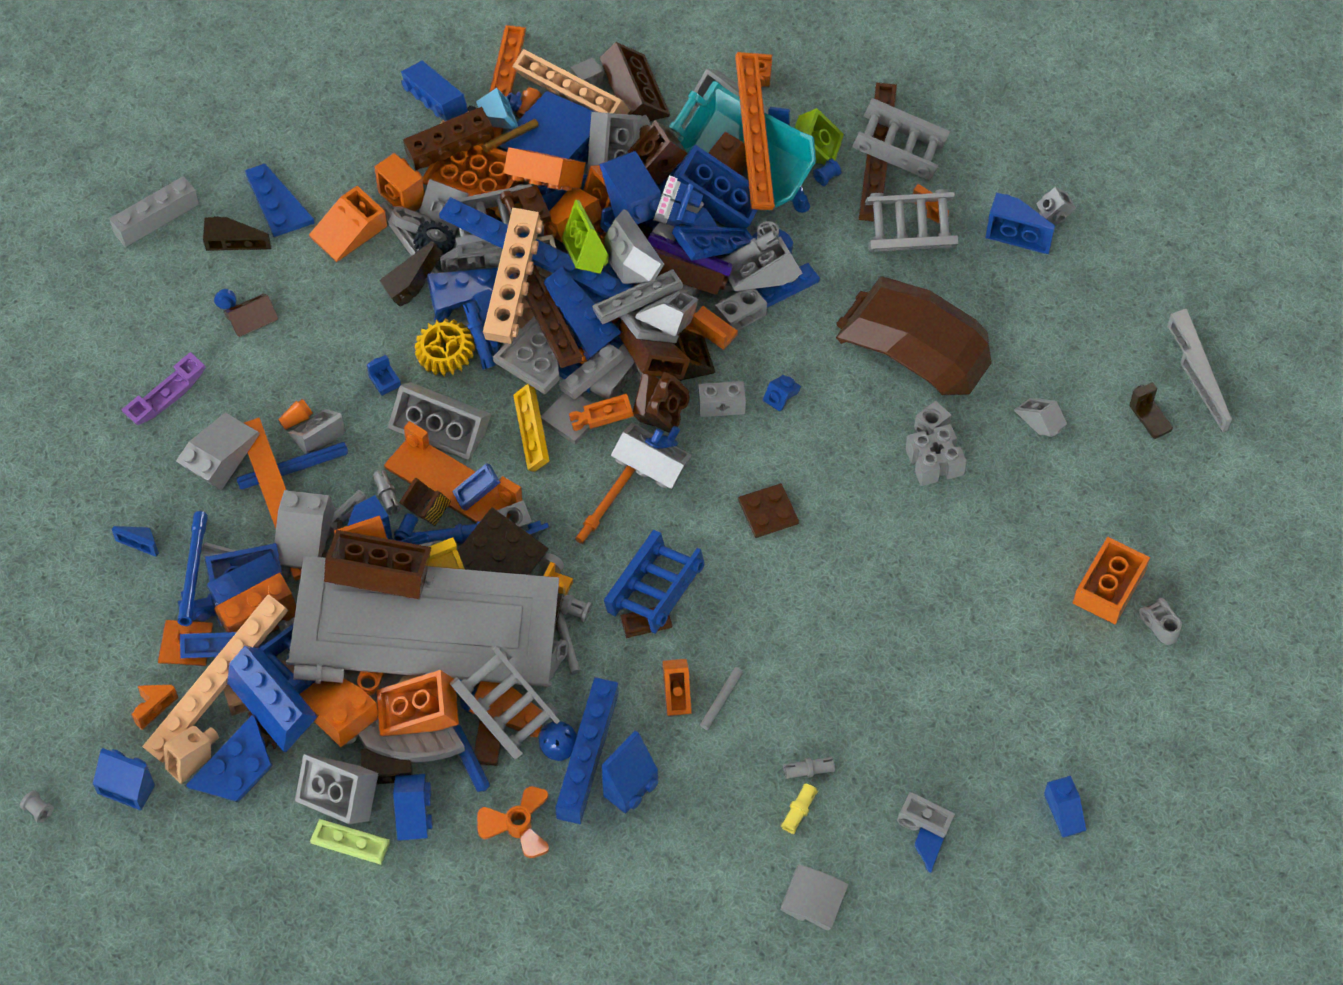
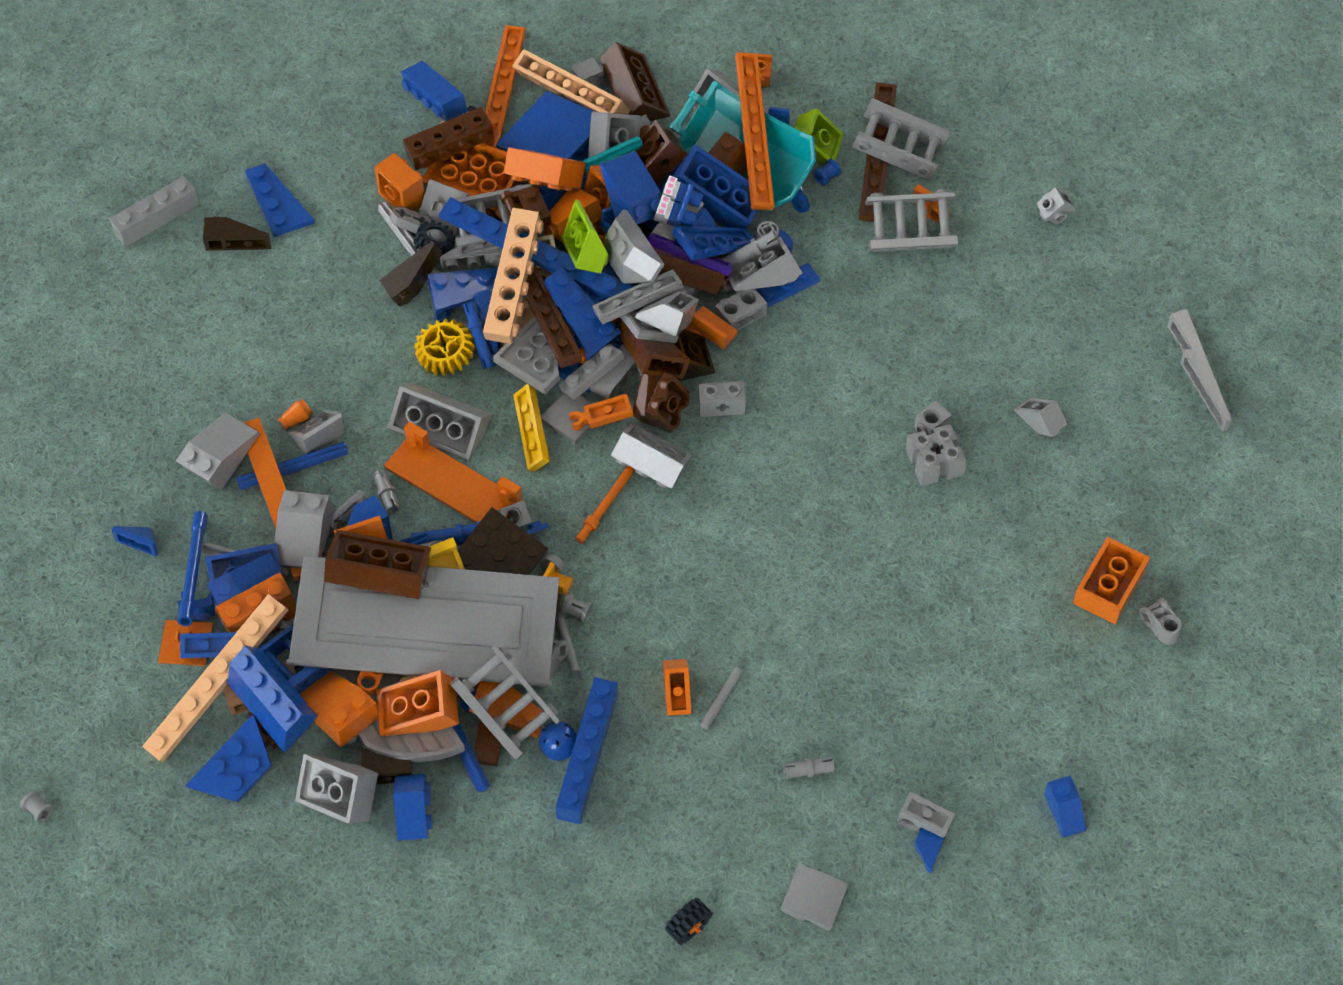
blue slope [93,748,155,810] -> none
medium lavender slope [122,352,206,425] -> none
orange slope [132,685,178,730] -> none
light nougat torso [164,726,219,784] -> none
blue plate [214,289,237,309] -> none
reddish brown panel [224,293,278,337] -> none
light grey pin [293,664,344,684] -> none
orange slope [309,186,387,262] -> none
yellowish green tile [310,819,390,864] -> none
blue bracket [367,355,401,396] -> none
blue pin [394,513,418,541] -> none
reddish brown piece [399,477,451,526] -> none
blue tile [452,463,501,511] -> none
medium azure slope [476,88,518,129] -> none
orange piece [477,786,549,858] -> none
pearl gold bar [482,119,539,152] -> none
blue plate [507,92,522,111] -> none
orange cone [516,87,542,118] -> none
blue slope [602,730,659,814] -> none
blue fence [604,530,705,634] -> none
reddish brown tile [620,607,672,638] -> none
blue piece [645,426,680,449] -> none
reddish brown plate [738,483,799,538] -> none
blue bracket [763,375,801,411] -> none
light yellow pin [781,784,818,834] -> none
reddish brown windscreen [836,276,992,395] -> none
blue slope [985,193,1055,255] -> none
dark brown bracket [1129,382,1173,439] -> none
none -> teal axle [582,136,643,172]
none -> black wheel [665,898,713,945]

